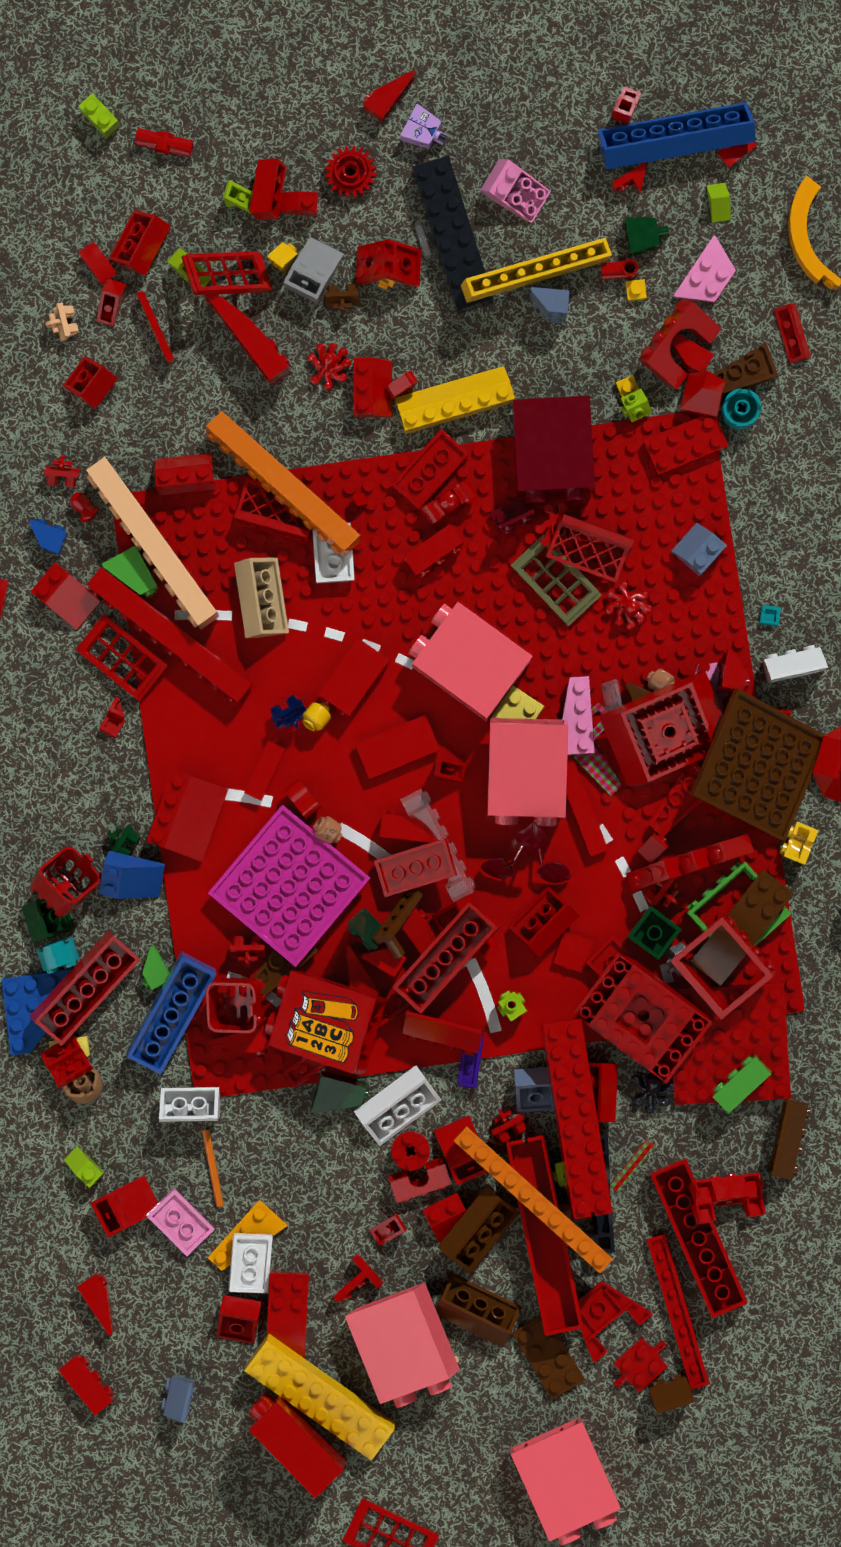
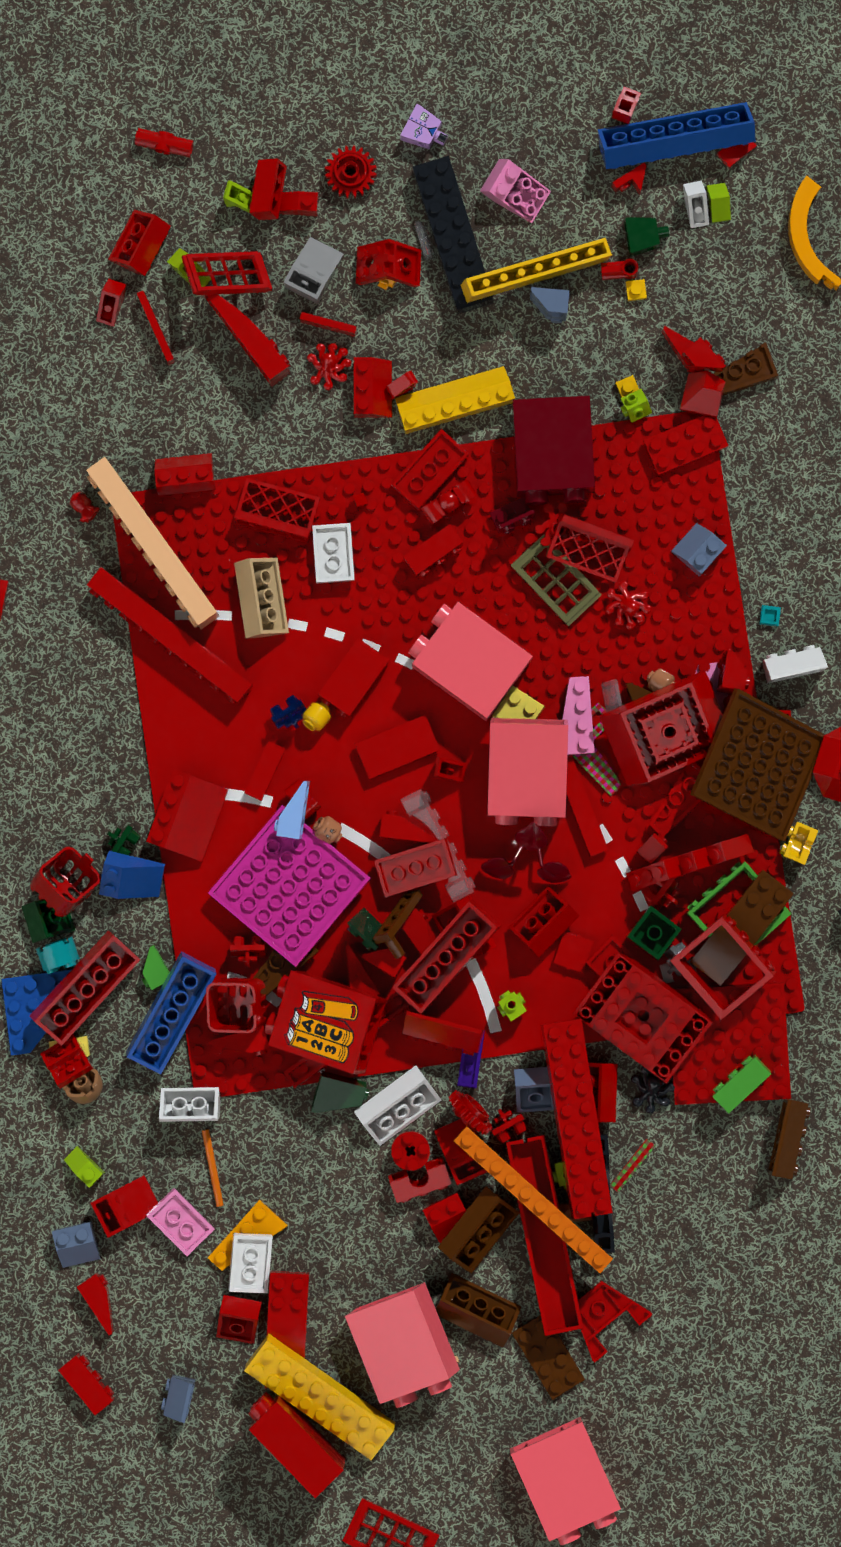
blue slope [29,518,69,556] -> none
red slope [30,563,101,630] -> none
red hips [44,455,81,487] -> none
light nougat hips [45,303,79,341] -> none
red slope [62,356,118,409] -> none
red piece [76,614,168,702] -> none
red slope [77,242,117,284] -> none
lime brick [79,93,120,139] -> none
red slope [99,696,125,739] -> none
bright green slope [102,546,159,598] -> none
orange brick [206,411,360,557] -> none
yellow slope [267,242,298,274] -> none
reddish brown hips [325,284,360,315] -> none
red bracket [333,1253,383,1302] -> none
red slope [363,71,415,123] -> none
red slope [369,1214,407,1247] -> none
red plate [613,1337,668,1392] -> none
red arch [638,299,722,389] -> none
red plate [646,1233,709,1390] -> none
reddish brown slope [648,1373,695,1414] -> none
red brick [649,1158,748,1318] -> none
bright pink wing [673,236,736,303] -> none
red bracket [688,1172,766,1225] -> none
teal brick [721,389,761,430] -> none
red slope [774,303,811,364] -> none
none -> sand blue slope [52,1221,101,1268]
none -> light blue slope [274,781,310,839]
none -> red tile [300,312,357,337]
none -> red gear [448,1090,493,1135]
none -> red slope [682,337,726,372]
none -> white slope [683,181,709,228]

